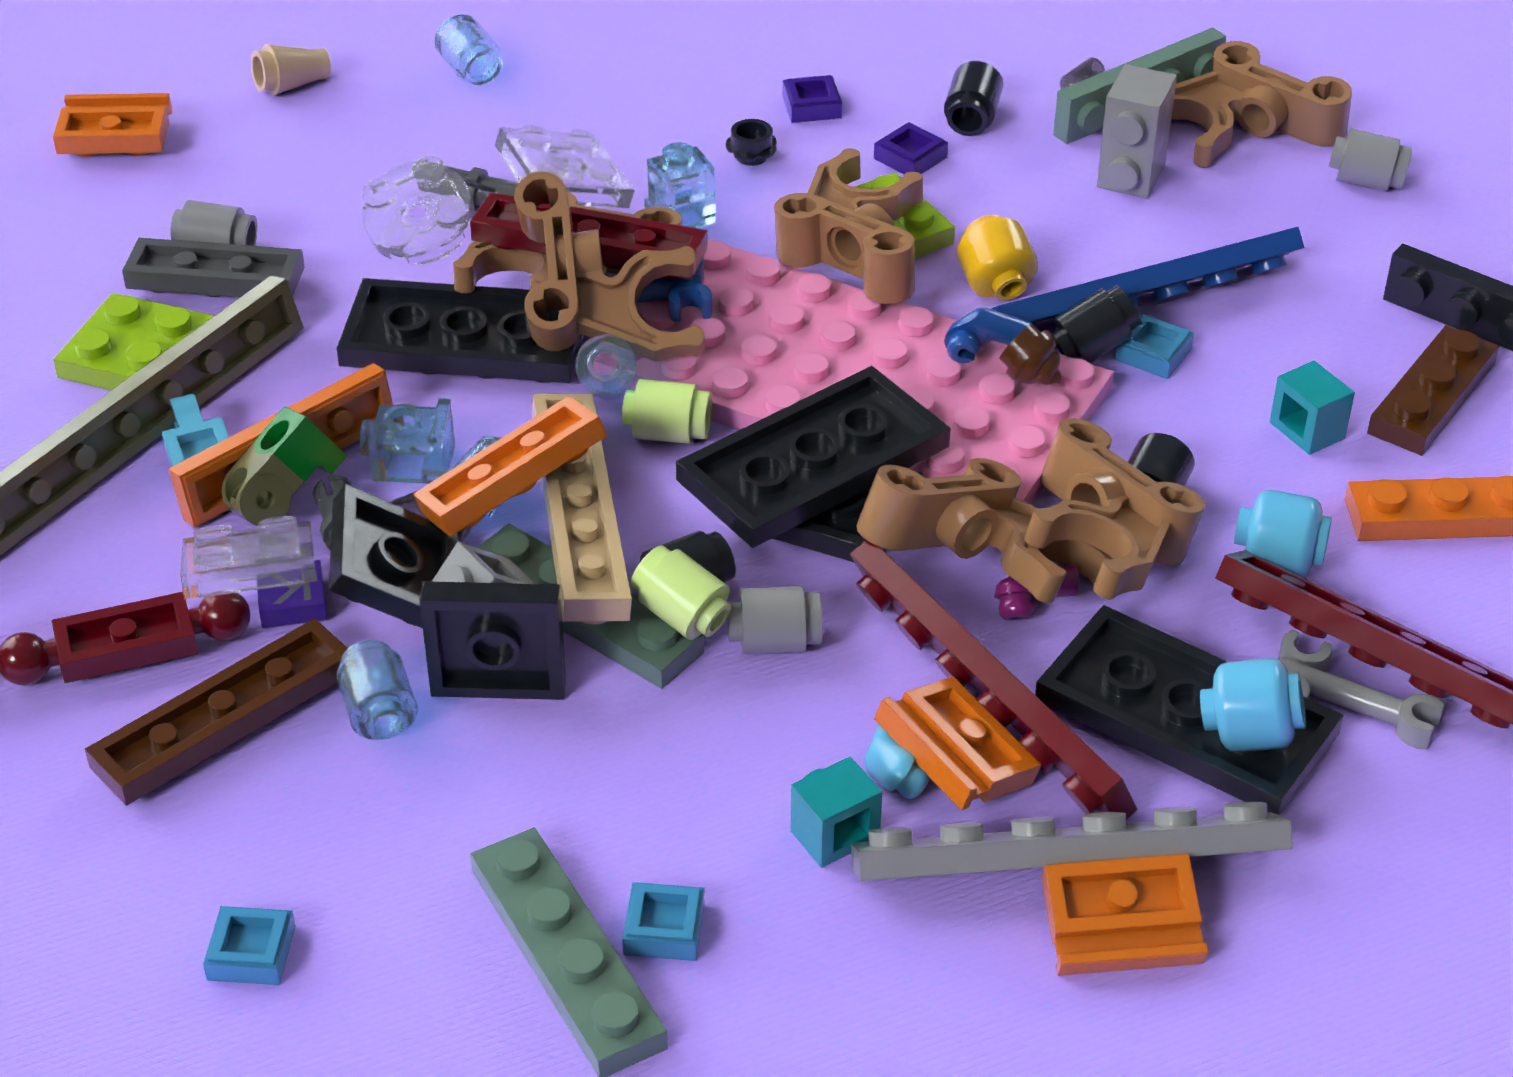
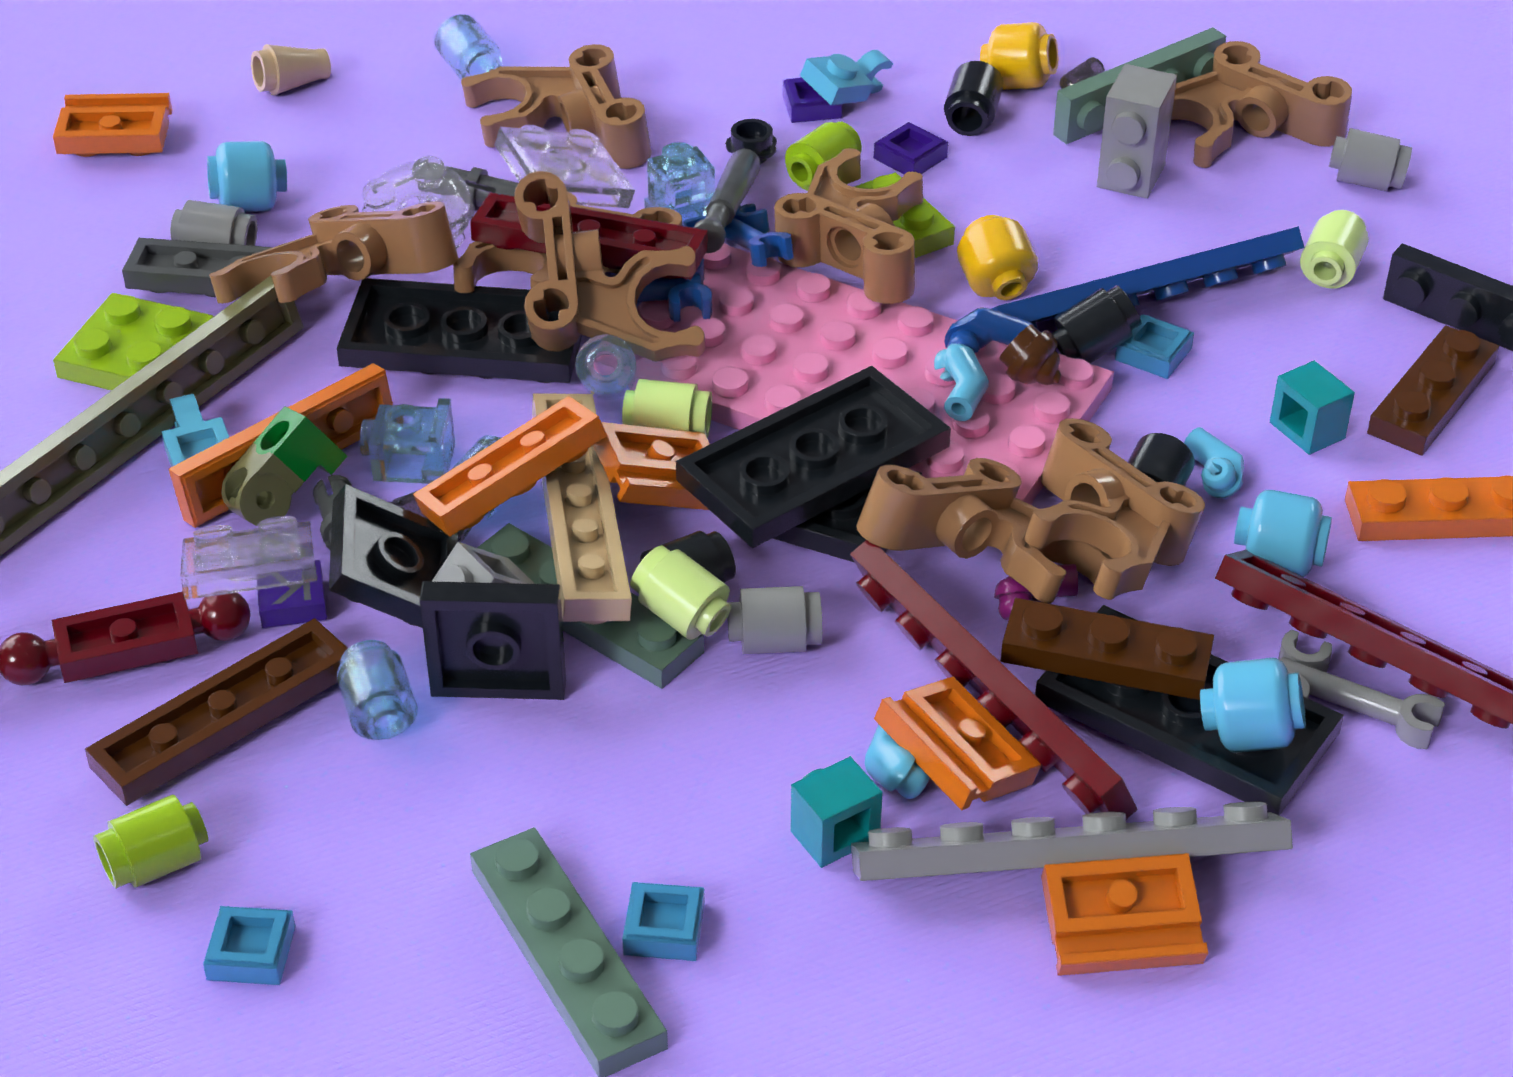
none -> lime brick [93,794,209,889]
none -> medium azure head [207,141,287,212]
none -> medium nougat piece [209,201,459,304]
none -> medium nougat piece [461,44,652,169]
none -> orange plate [593,422,710,510]
none -> blue bar [683,204,794,267]
none -> dark grey piece [693,149,761,253]
none -> lime brick [785,122,862,191]
none -> medium azure plate [799,50,894,105]
none -> medium azure arm [934,343,989,421]
none -> yellow head [980,22,1059,90]
none -> reddish brown plate [1000,598,1214,700]
none -> medium azure arm [1184,427,1244,498]
none -> yellowish green brick [1300,210,1369,288]

